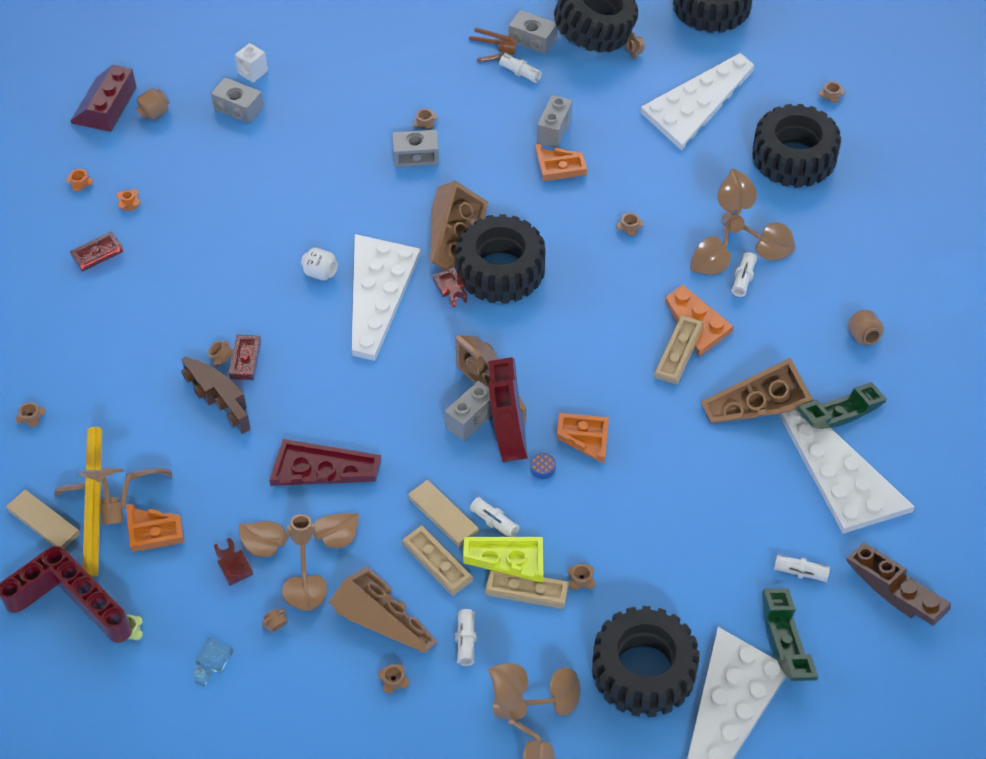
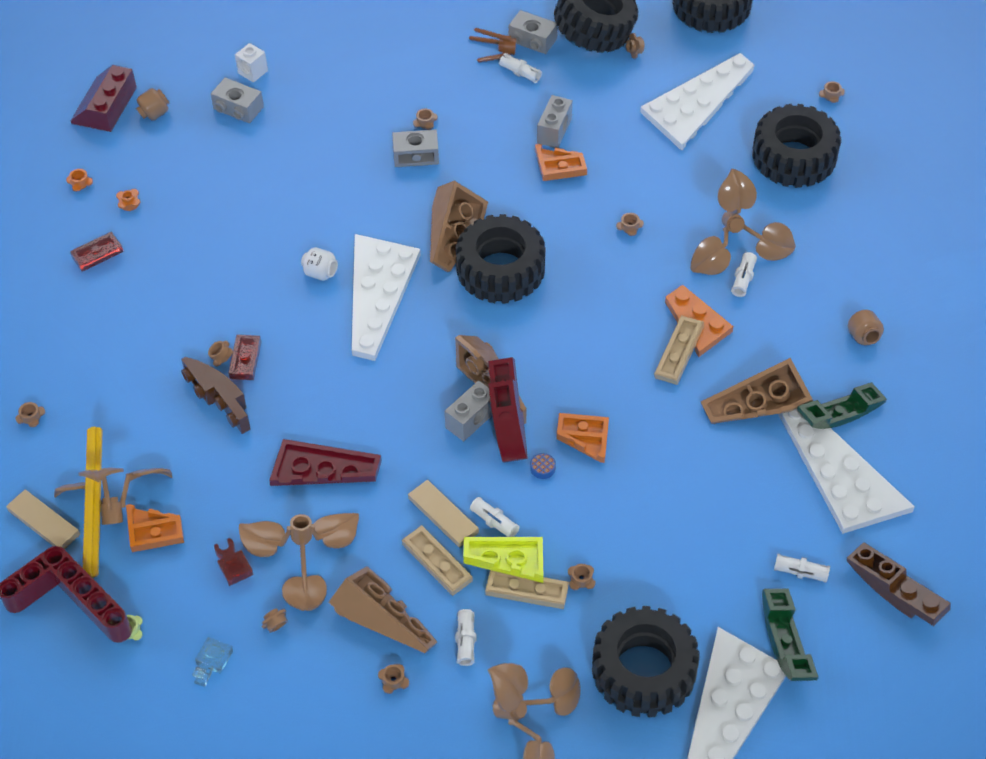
plate [433,267,467,307] -> none

